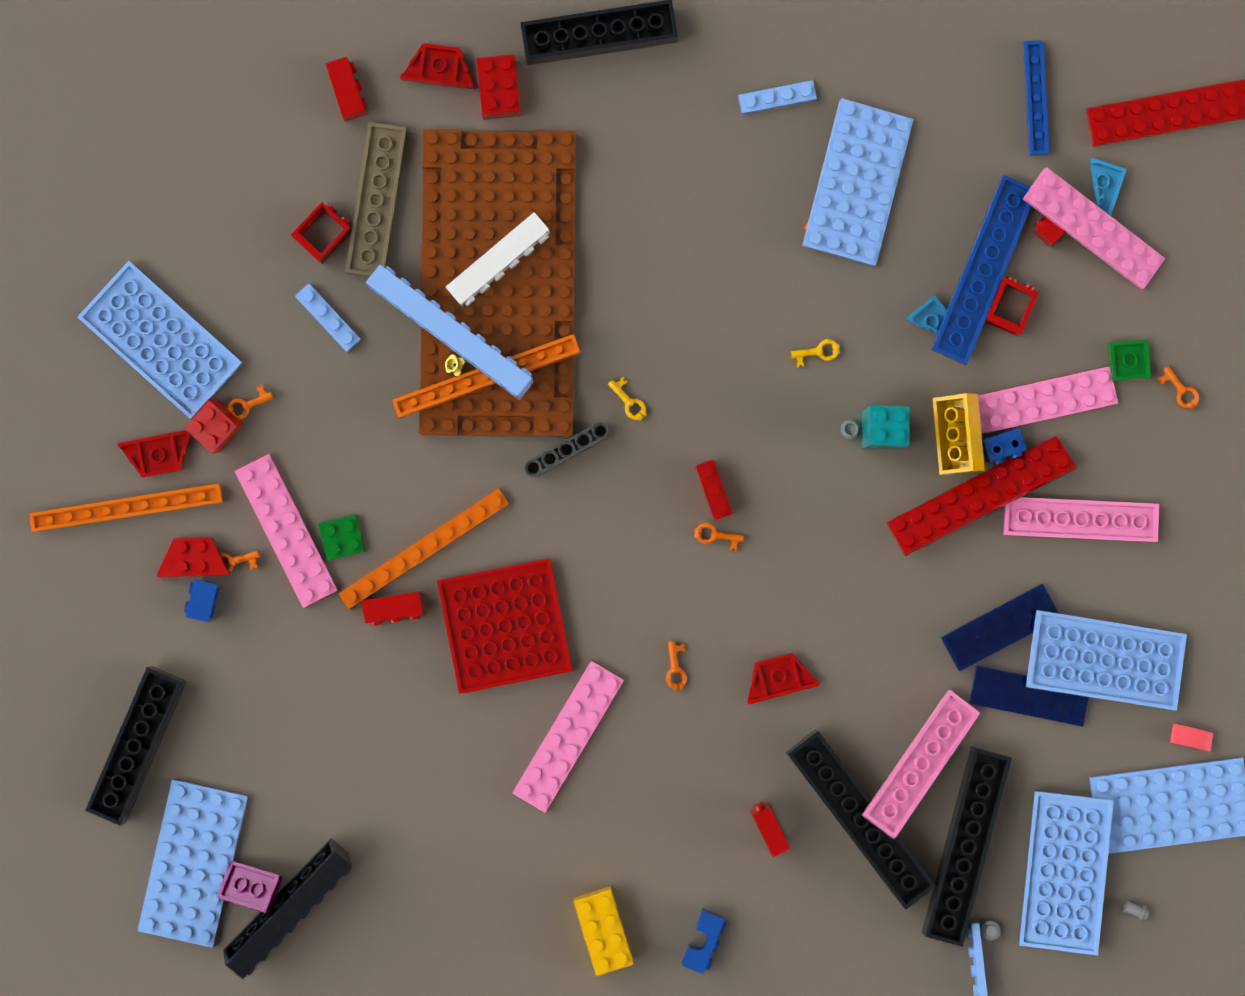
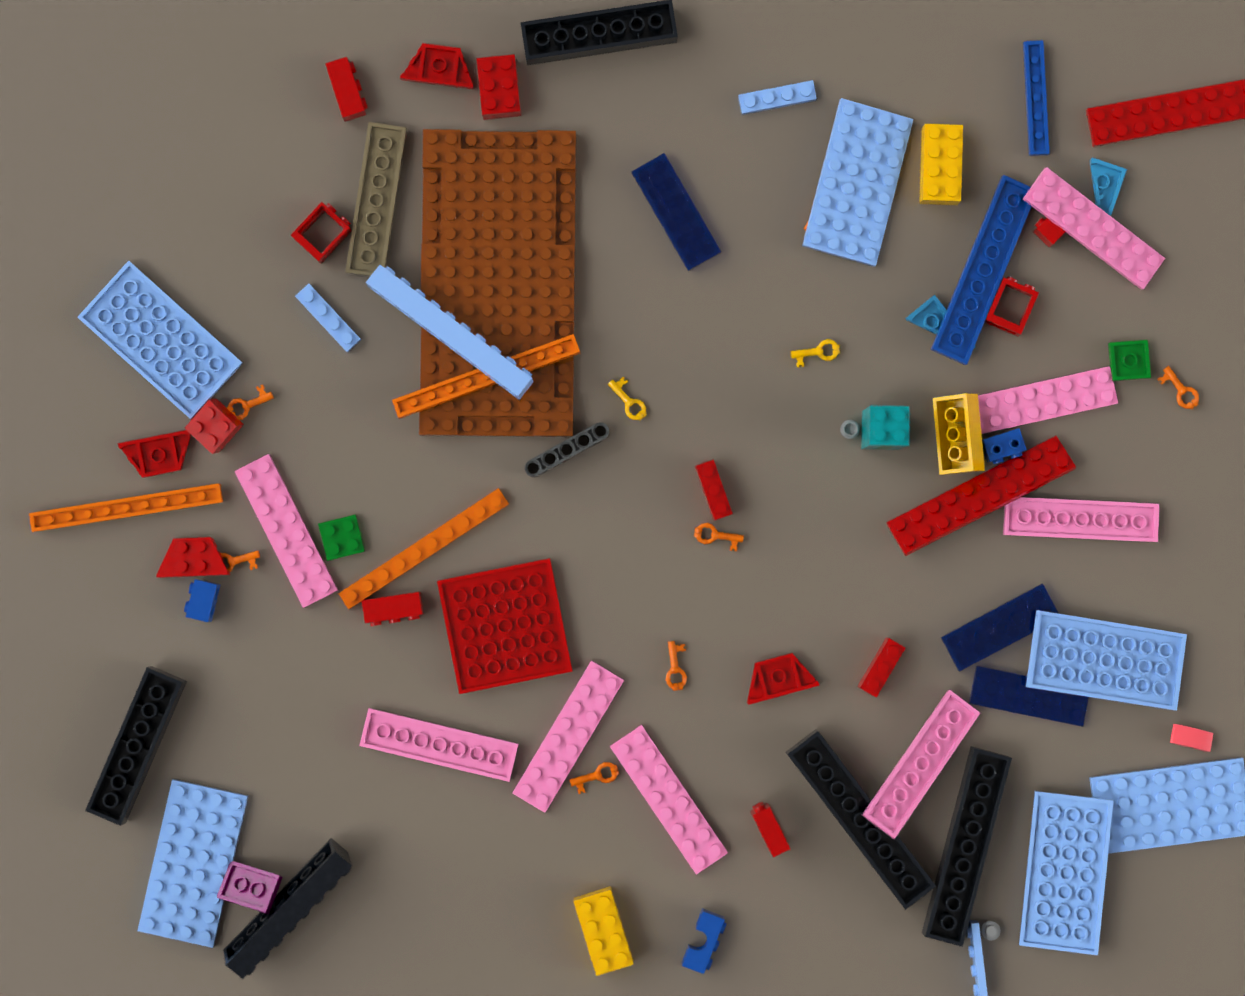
light yellow plate [445,354,465,376] -> none
white brick [446,212,550,307] -> none
light grey pin [1122,900,1149,921] -> none
none -> bright pink plate [359,708,519,782]
none -> orange piece [569,762,619,794]
none -> bright pink plate [610,724,728,875]
none -> clear blue plate [631,153,721,271]
none -> red brick [857,637,906,698]
none -> yellow brick [919,124,963,205]

